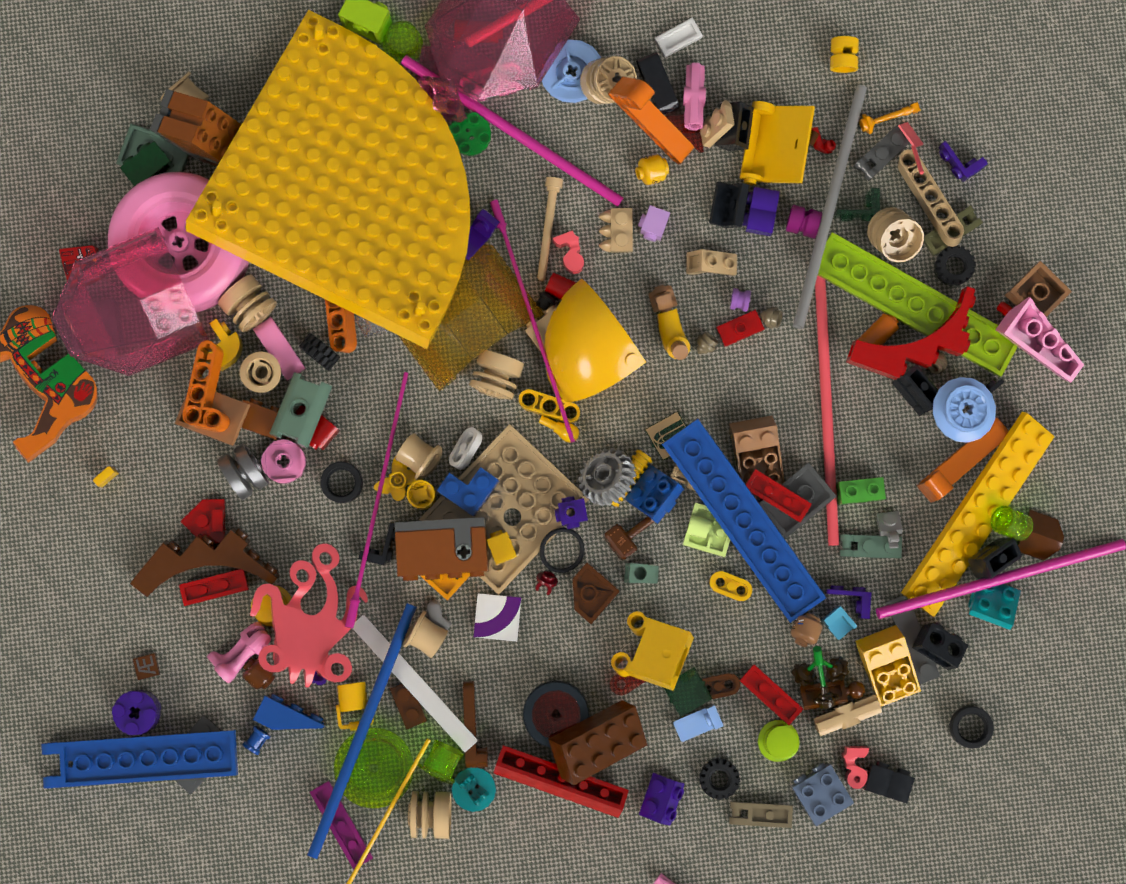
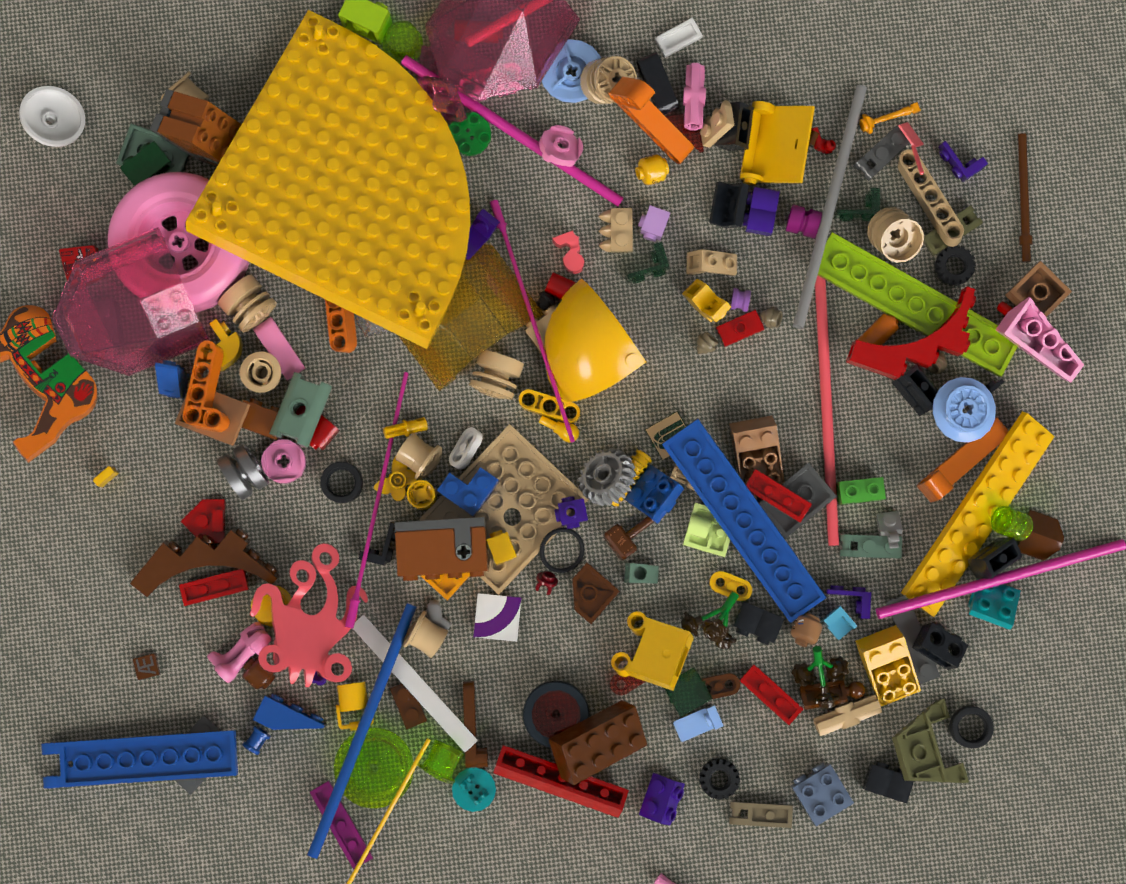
dark purple brick [112,690,161,735] -> none
black tyre [299,333,340,371] -> none
tan wheel [408,791,451,839] -> none
tan piece [537,177,563,281] -> none
piece [648,285,690,360] -> none
lime piece [758,720,800,762] -> none
yellow wheel [830,36,859,73] -> none
coral leg [841,746,869,789] -> none
none -> white dish [19,86,85,147]
none -> blue slope [155,360,189,400]
none -> yellow axle [383,417,428,439]
none -> bright pink plate [539,125,583,167]
none -> clear green bracket [626,242,670,284]
none -> dark brown plant [681,591,739,649]
none -> yellow brick [682,279,731,322]
none -> black brick [733,602,784,645]
none -> olive wing [892,698,969,783]
none -> reddish brown bar [1018,133,1033,263]

